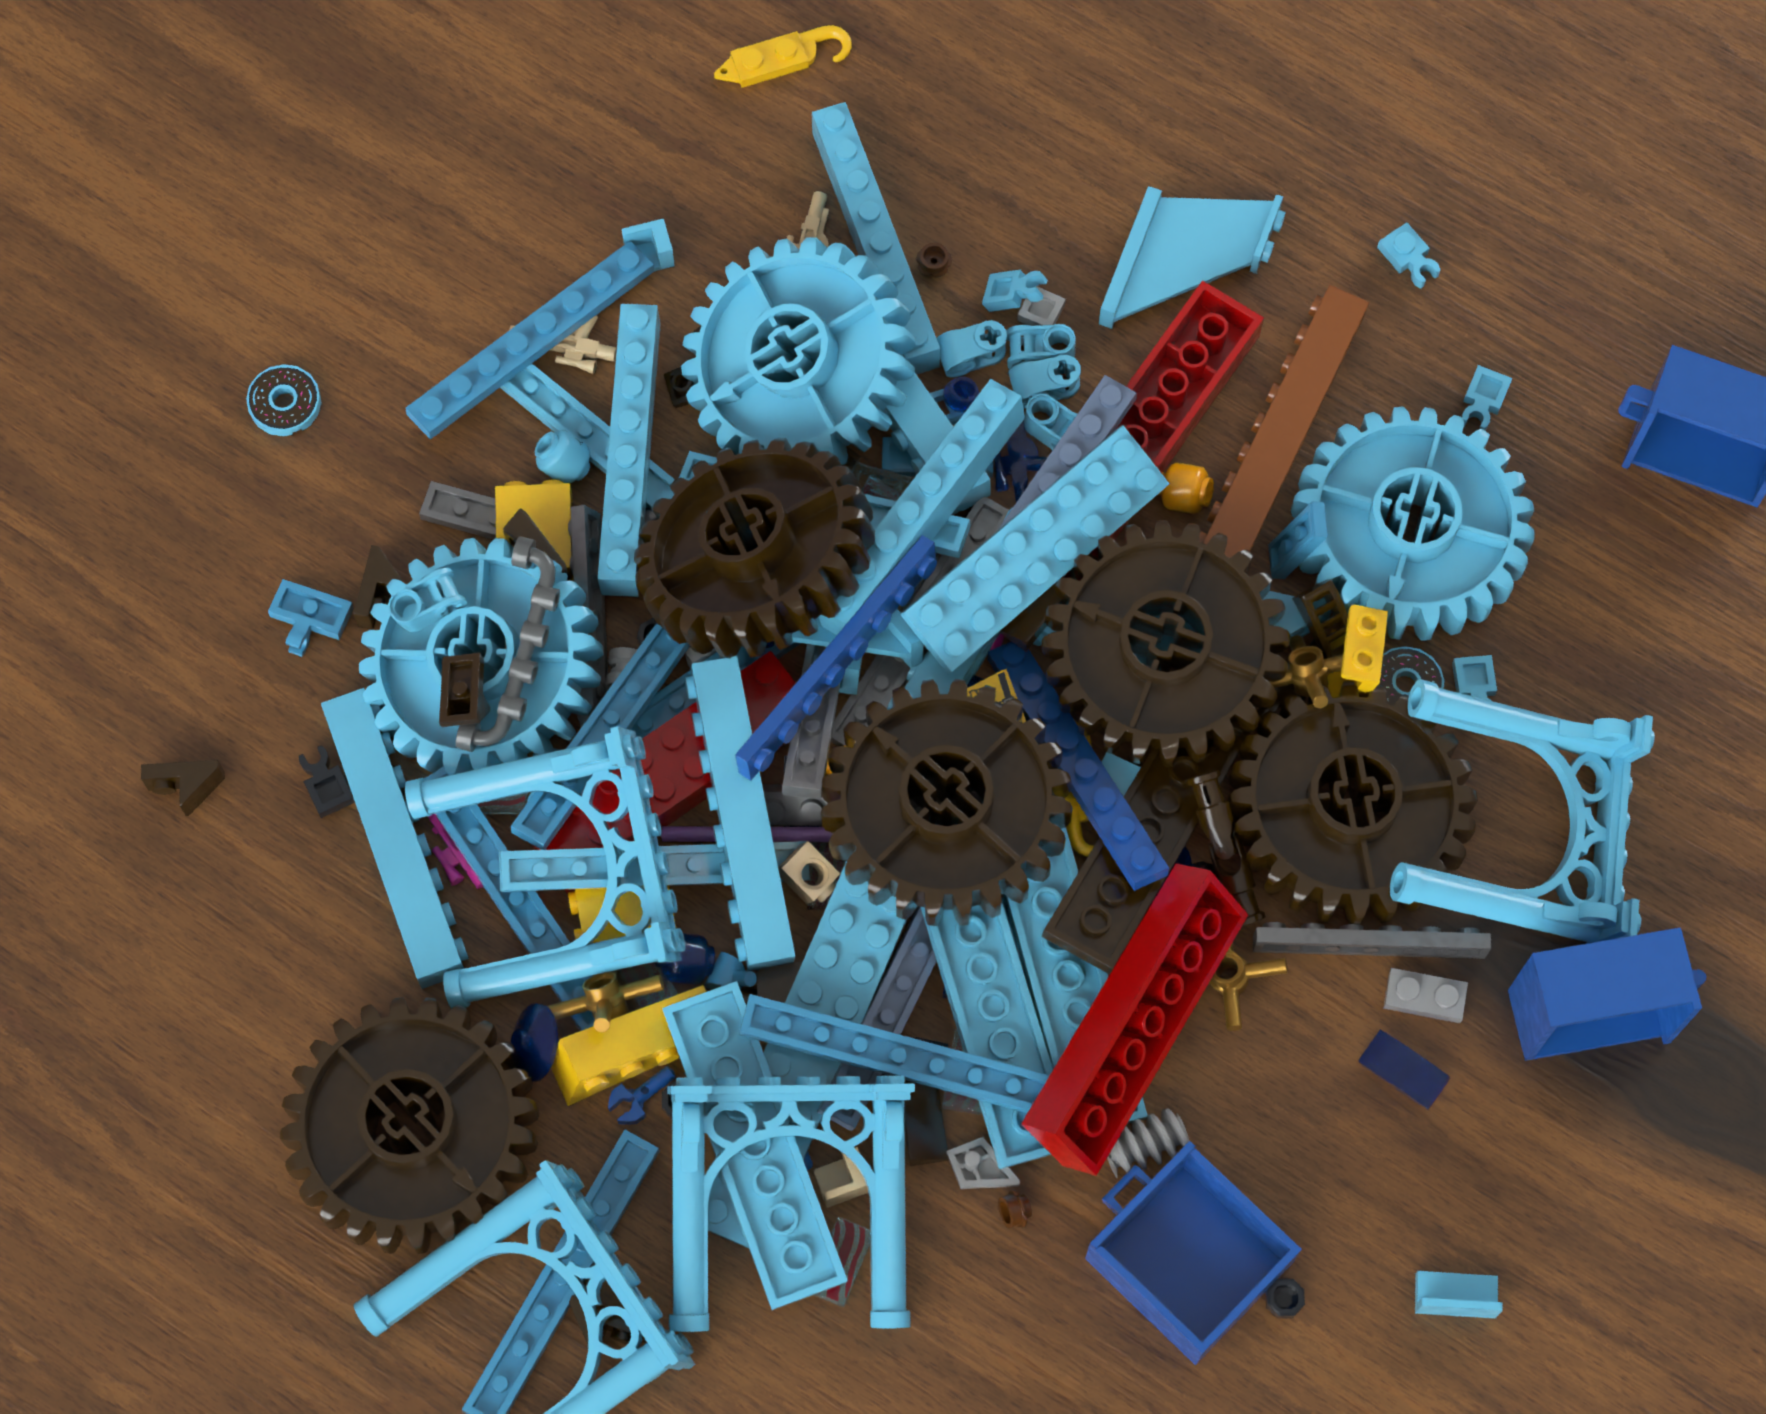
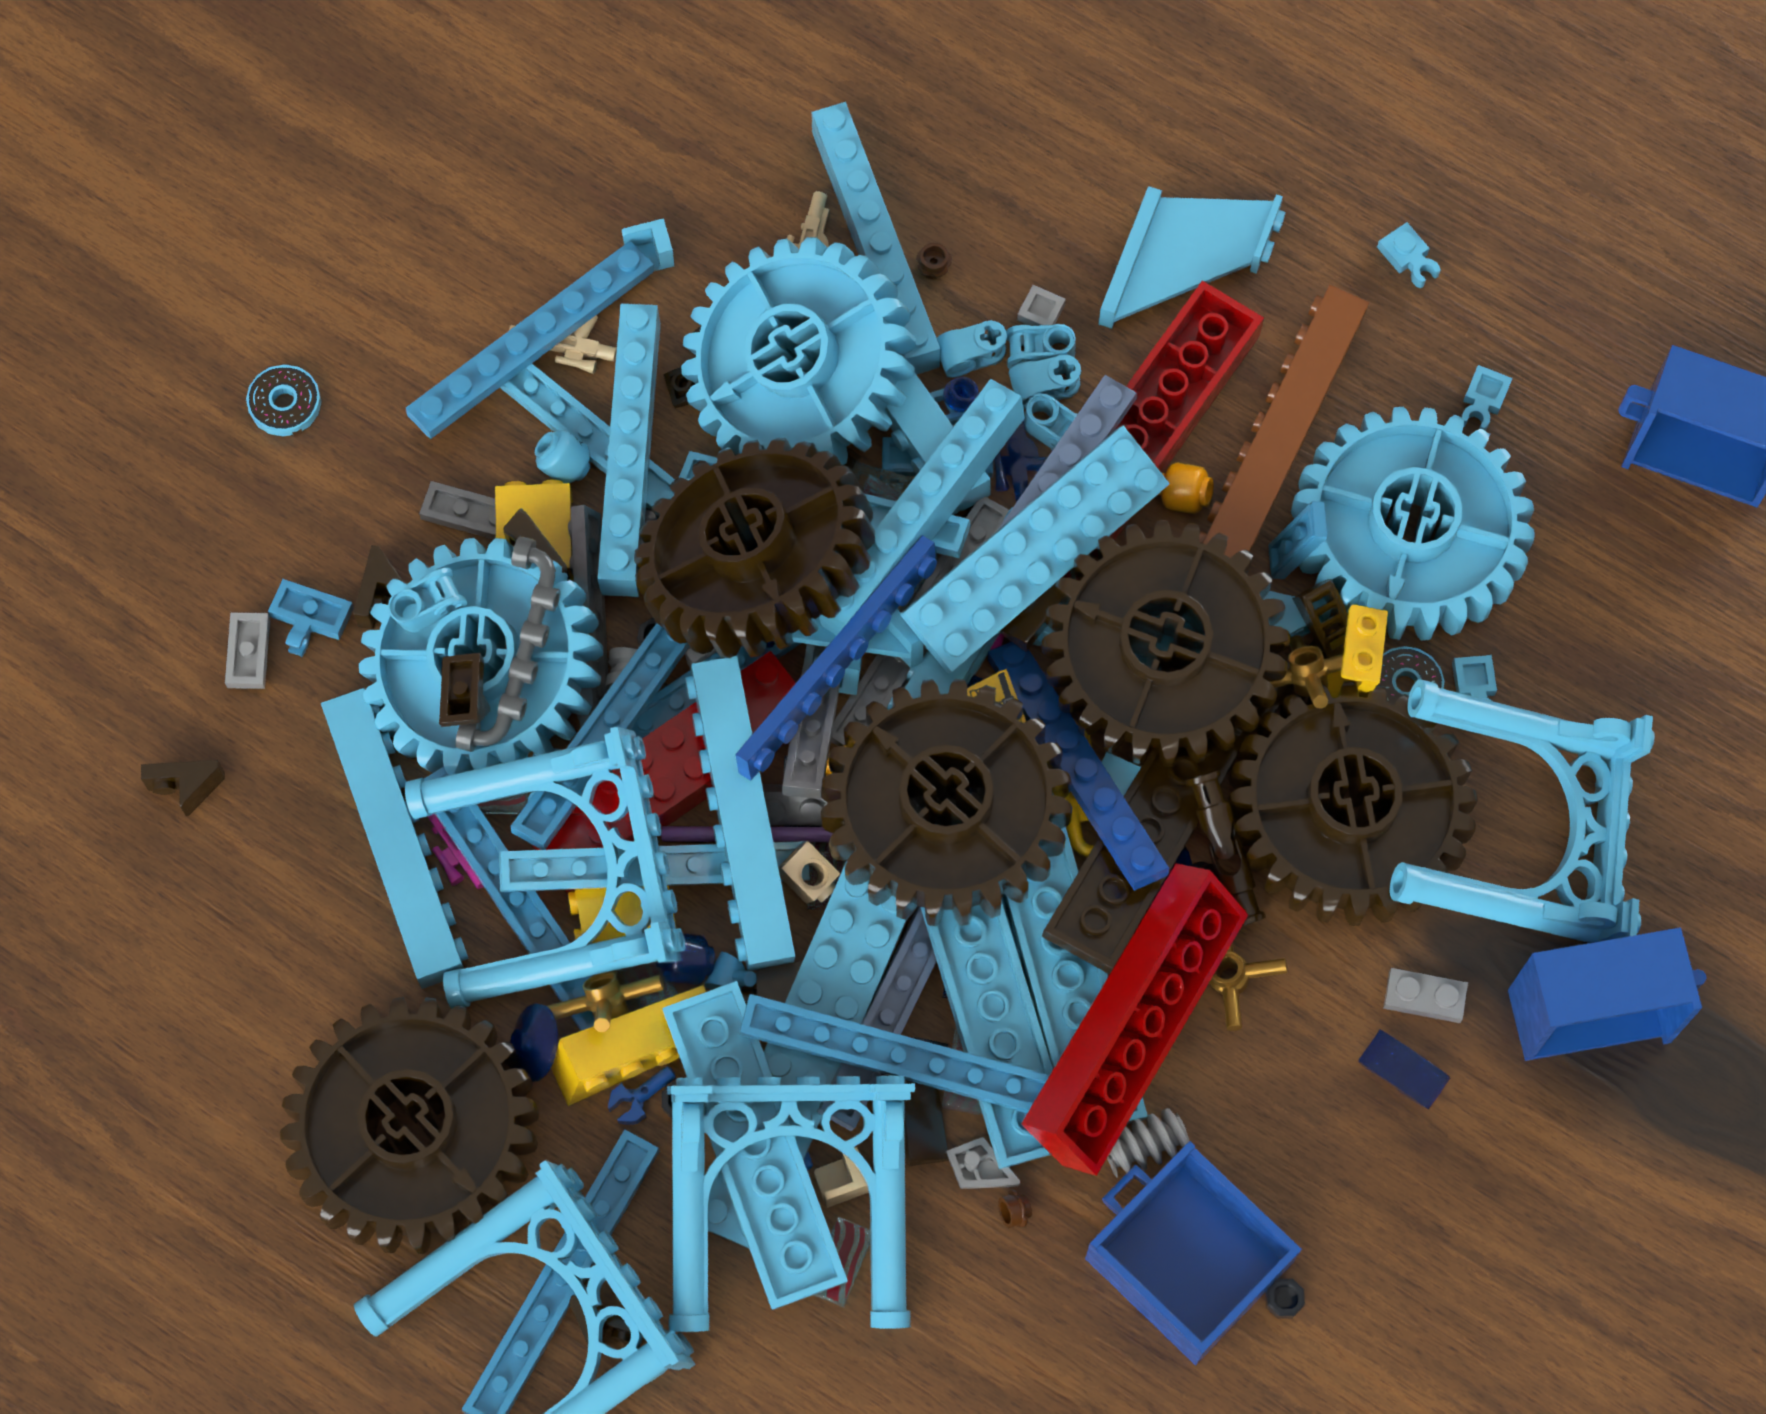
black plate [299,746,355,818] -> none
yellow plate [714,25,852,88] -> none
medium azure plate [982,269,1048,312] -> none
flat silver plate [1253,922,1491,959] -> none
medium azure panel [1415,1271,1503,1318] -> none
none -> light grey plate [225,612,271,689]

